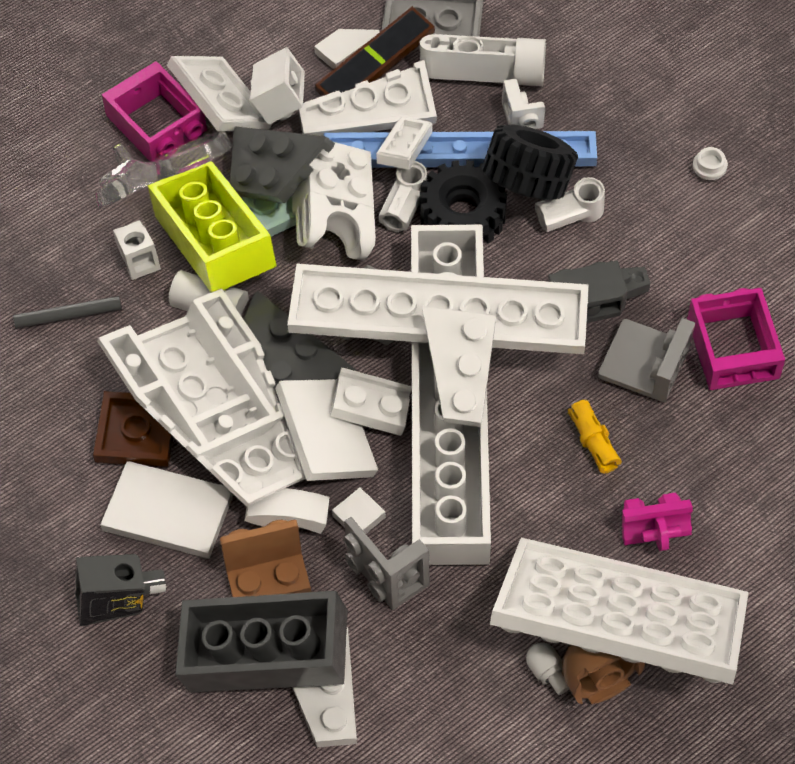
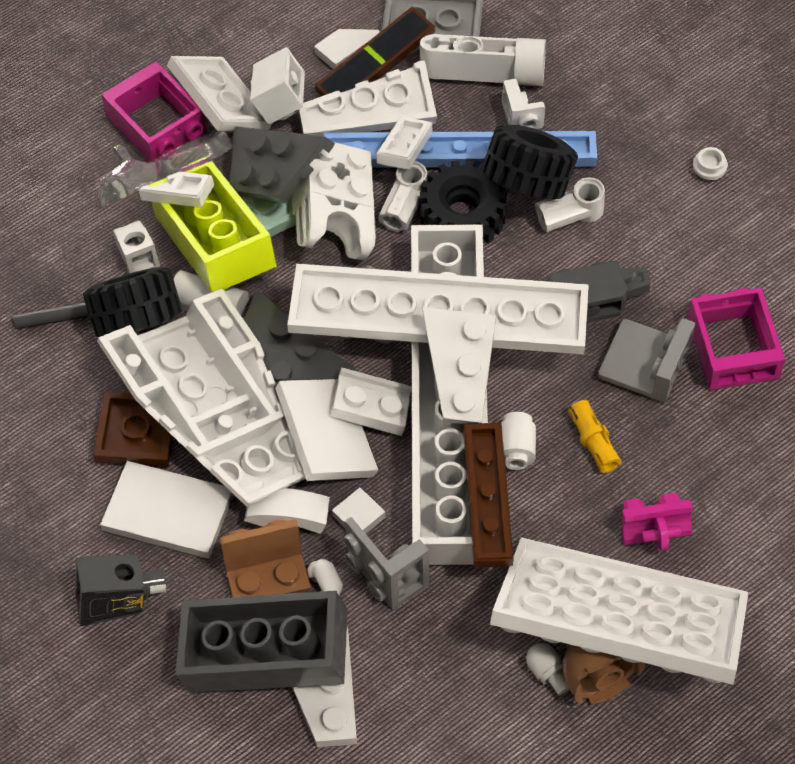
none -> black tyre [83,267,183,337]
none -> white tile [139,172,214,208]
none -> white arm [307,559,343,596]
none -> reddish brown tile [463,422,514,568]
none -> white brick [501,412,536,470]

